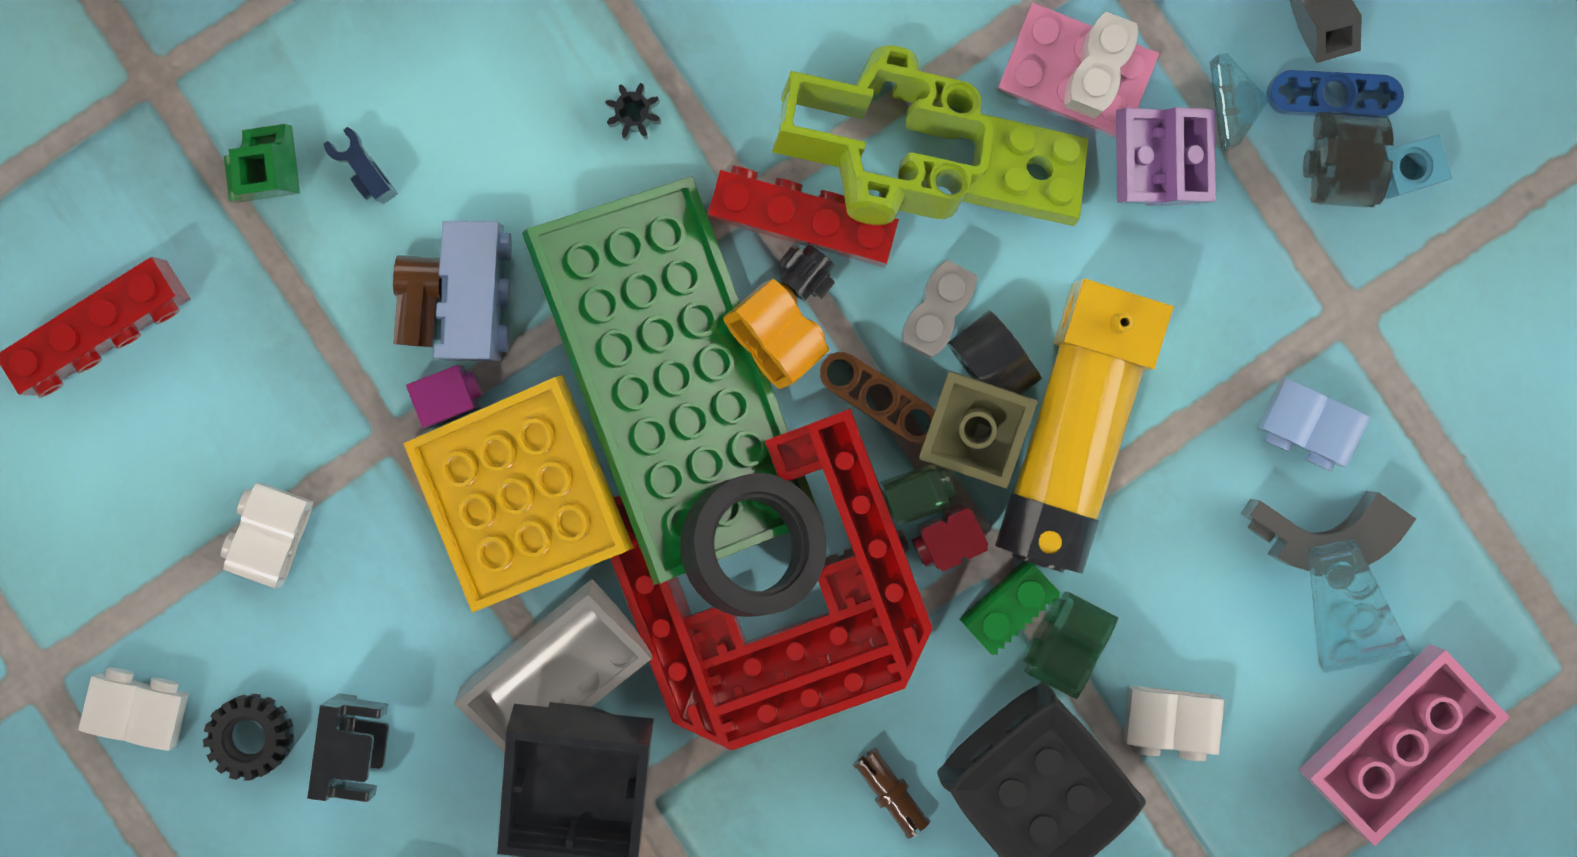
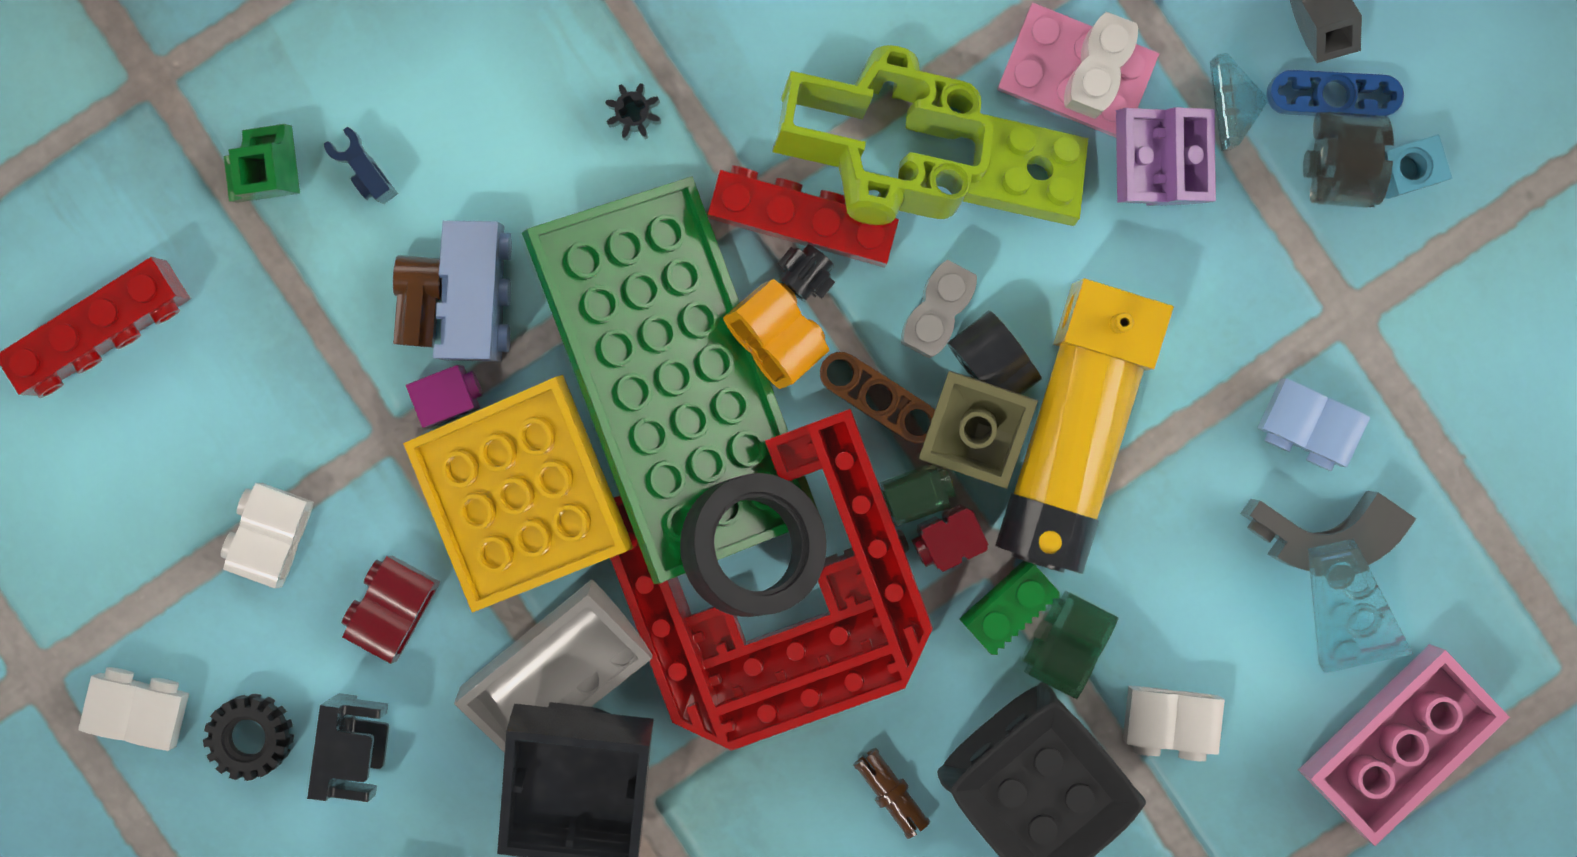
none -> dark red brick [341,555,440,664]

